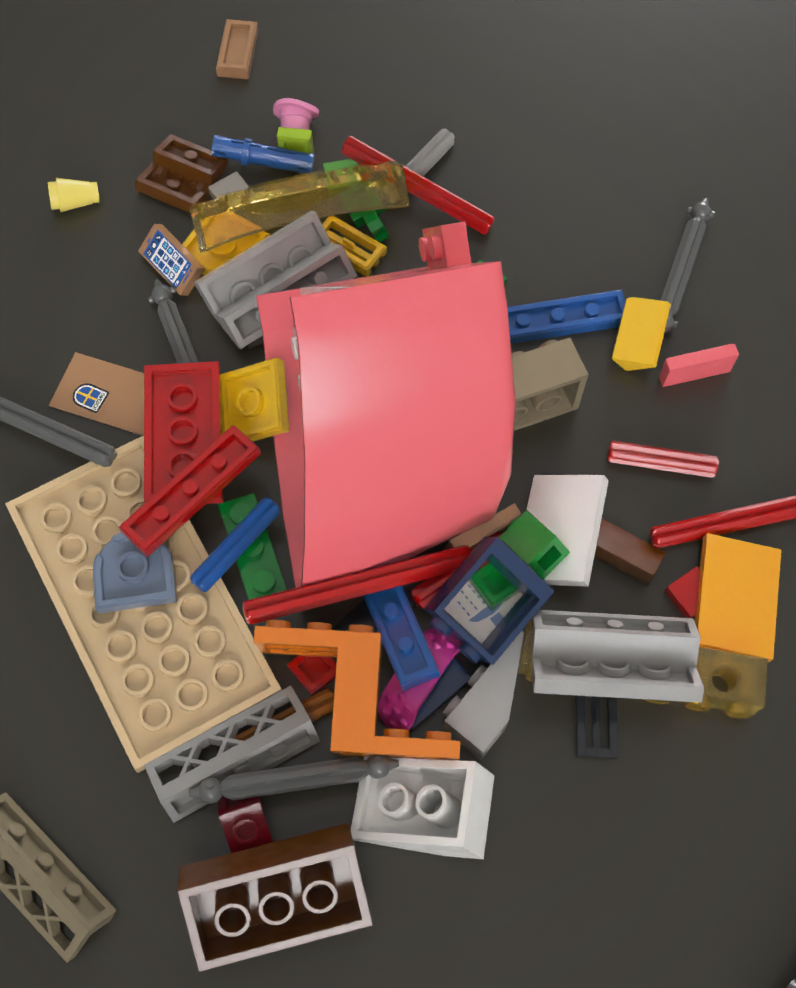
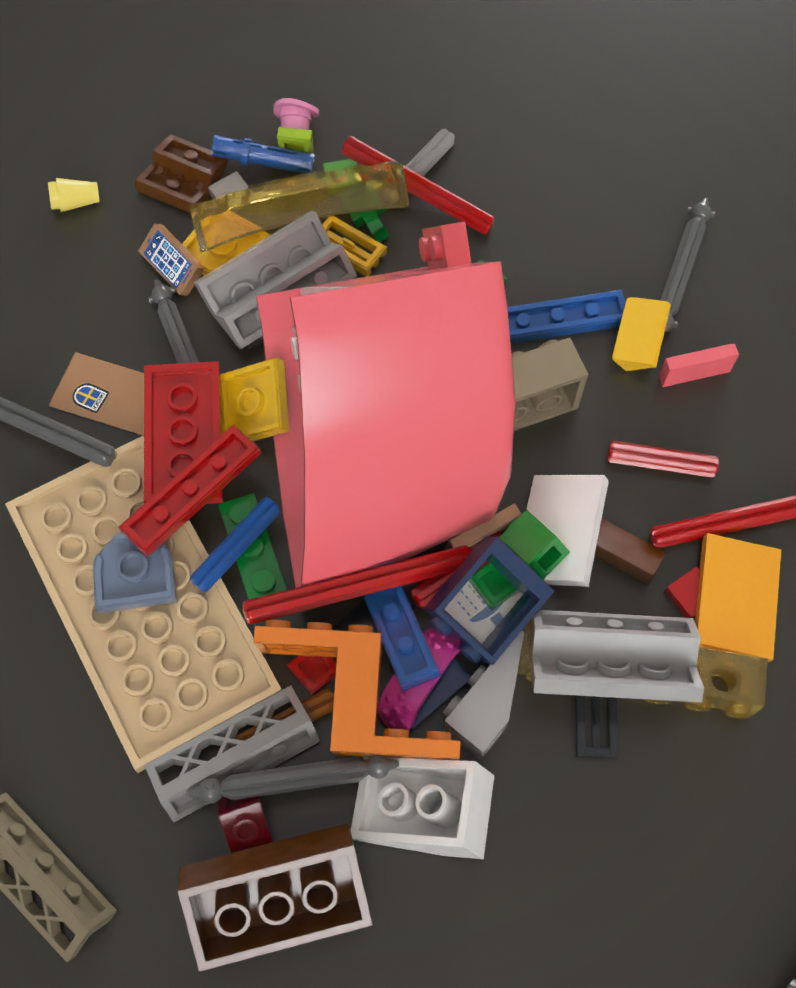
medium nougat tile [216,19,259,79] -> none

